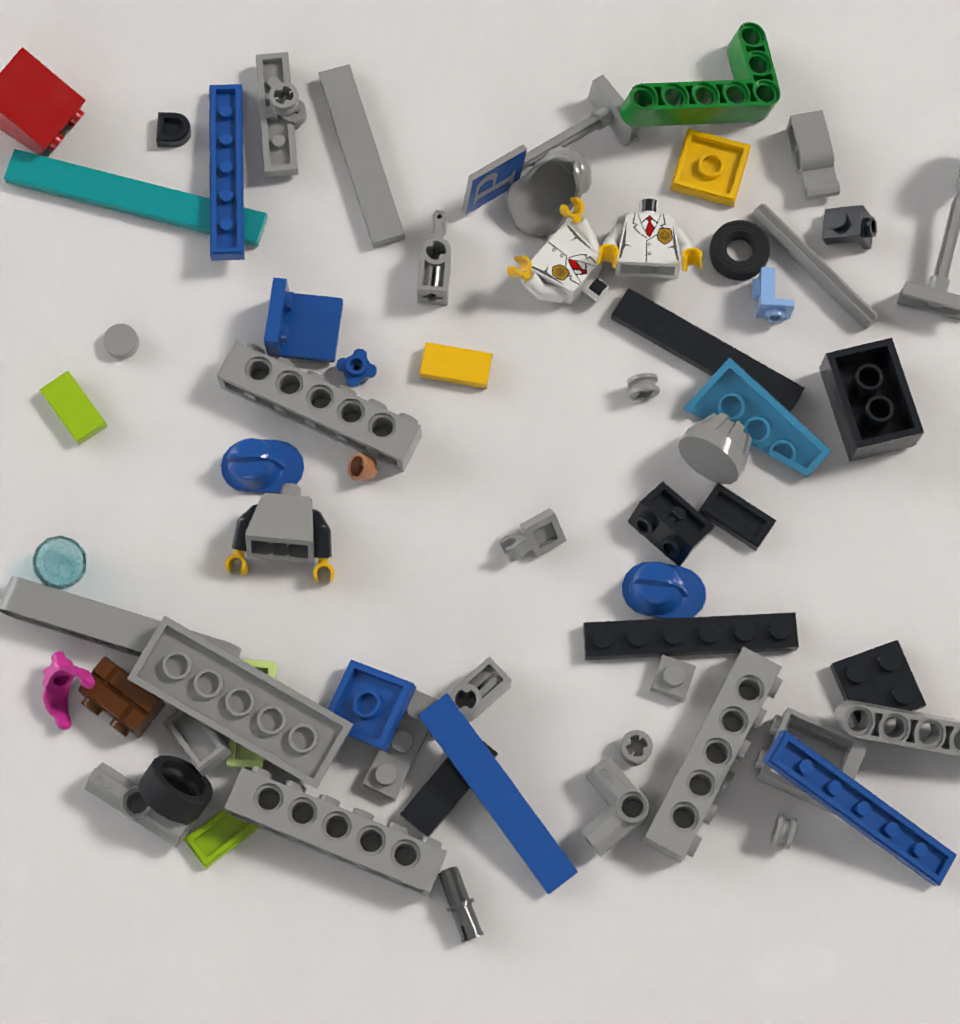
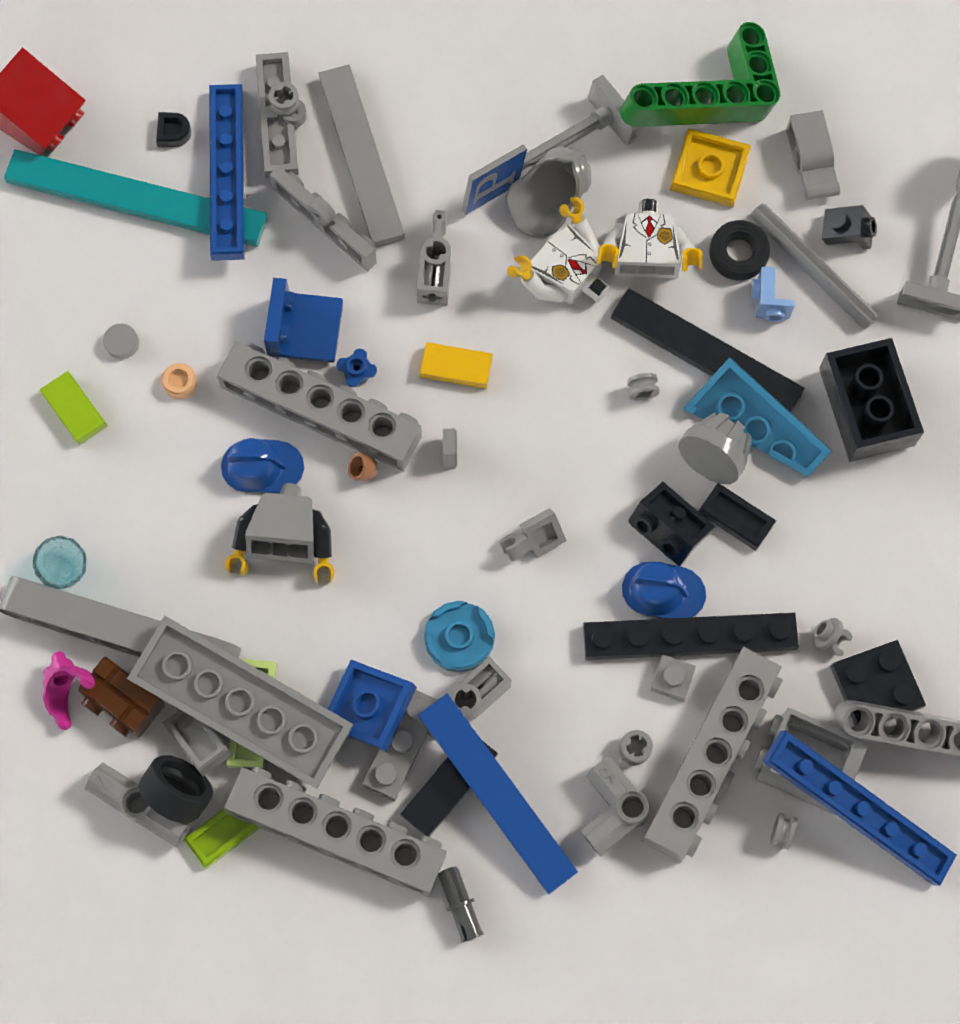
none -> light nougat tile [161,363,197,399]
none -> light grey hinge [270,166,377,272]
none -> dark azure tile [424,601,495,672]
none -> light grey tile [443,428,457,469]
none -> light grey plate [813,618,853,656]

